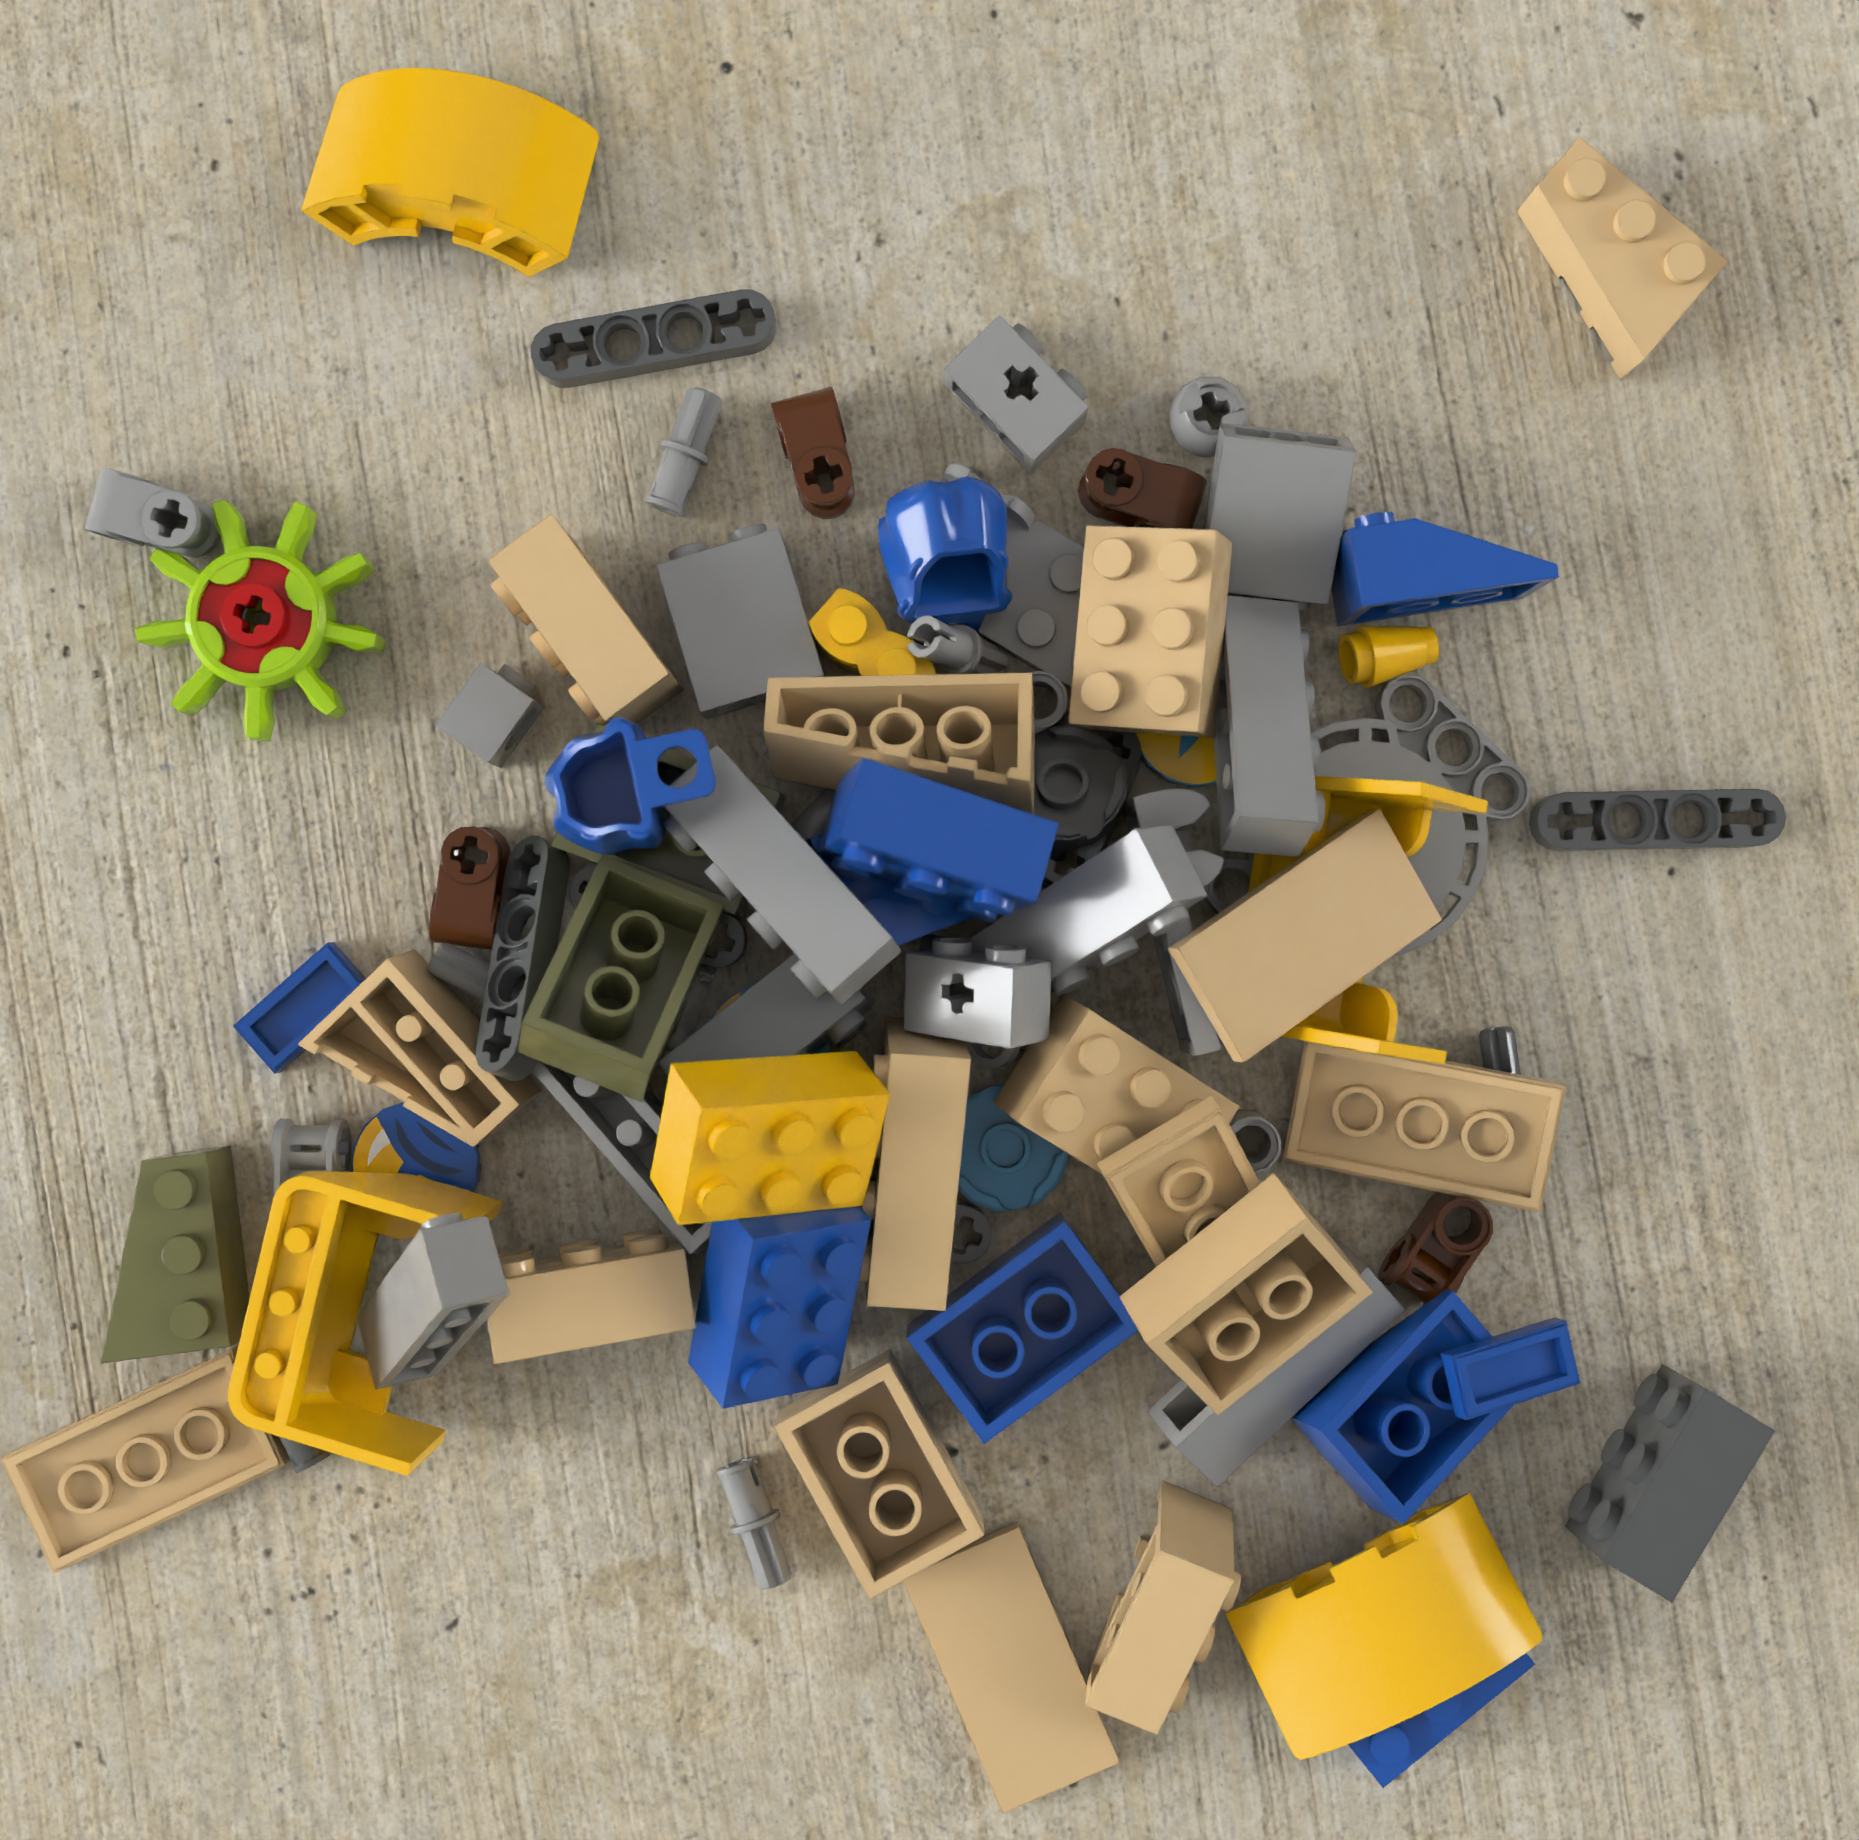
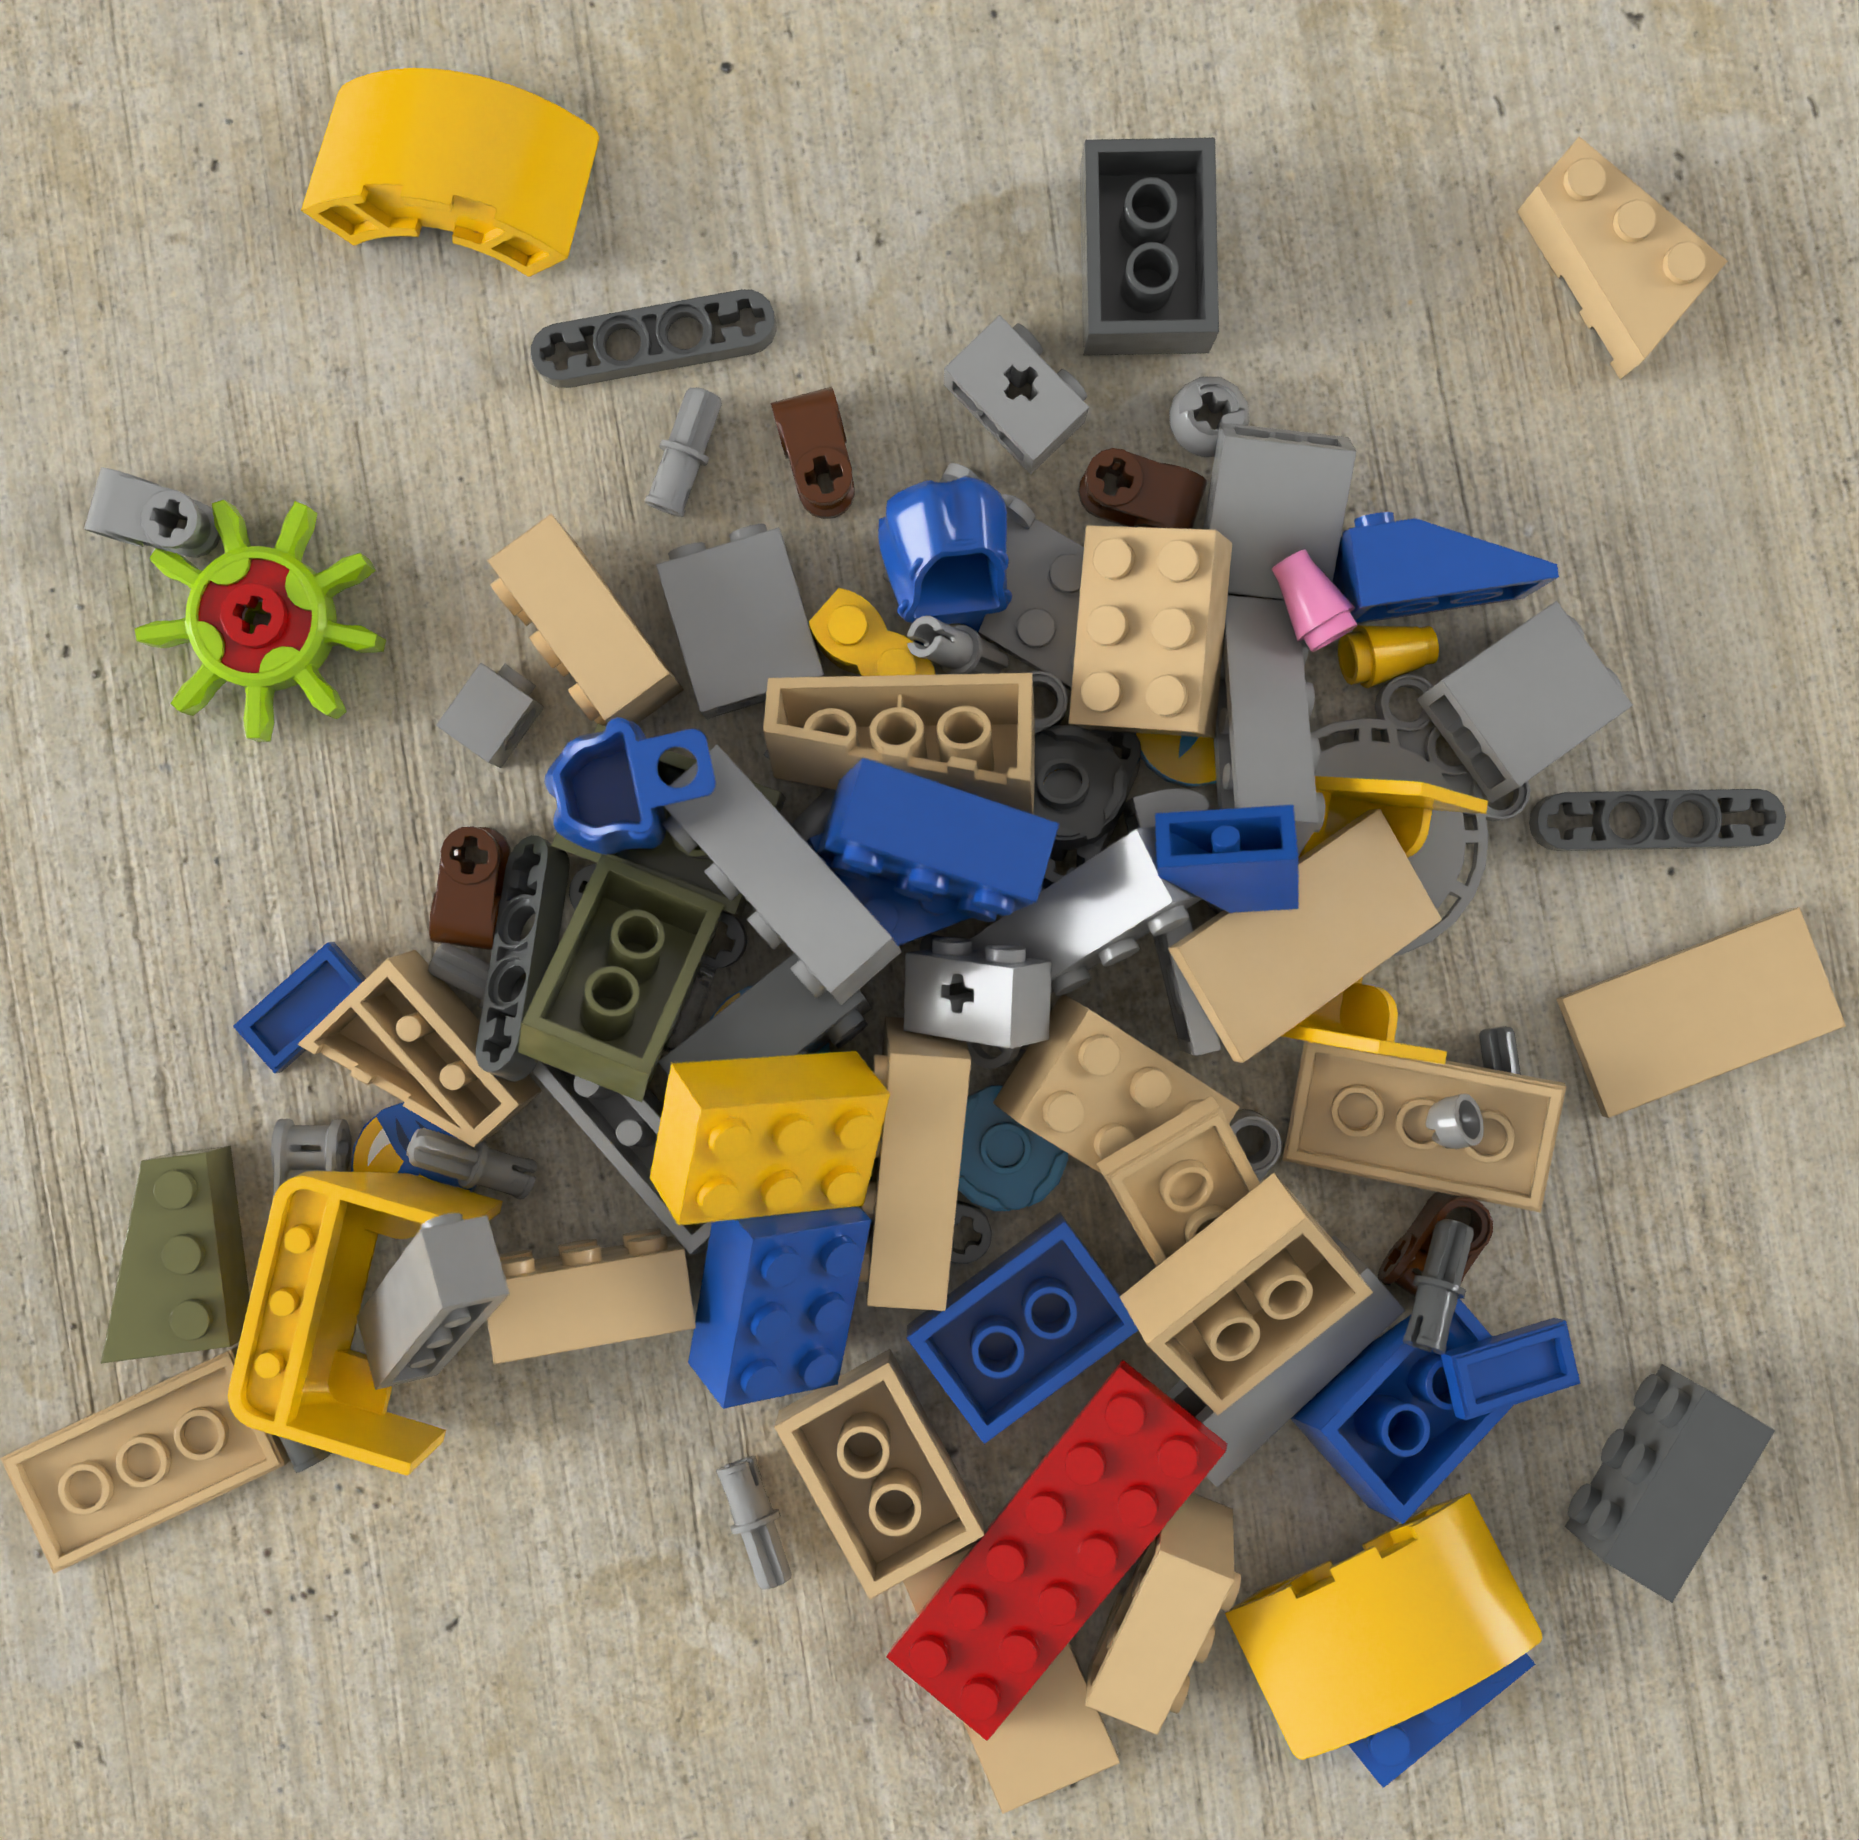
none -> light grey axle [406,1128,537,1199]
none -> red plate [886,1360,1228,1741]
none -> dark grey brick [1080,137,1219,356]
none -> blue slope [1155,805,1299,913]
none -> bright pink cone [1271,549,1357,652]
none -> dark grey axle [1403,1219,1474,1354]
none -> light grey brick [1417,601,1633,803]
none -> light grey hinge [1426,1094,1484,1149]
none -> tan tile [1556,907,1846,1118]

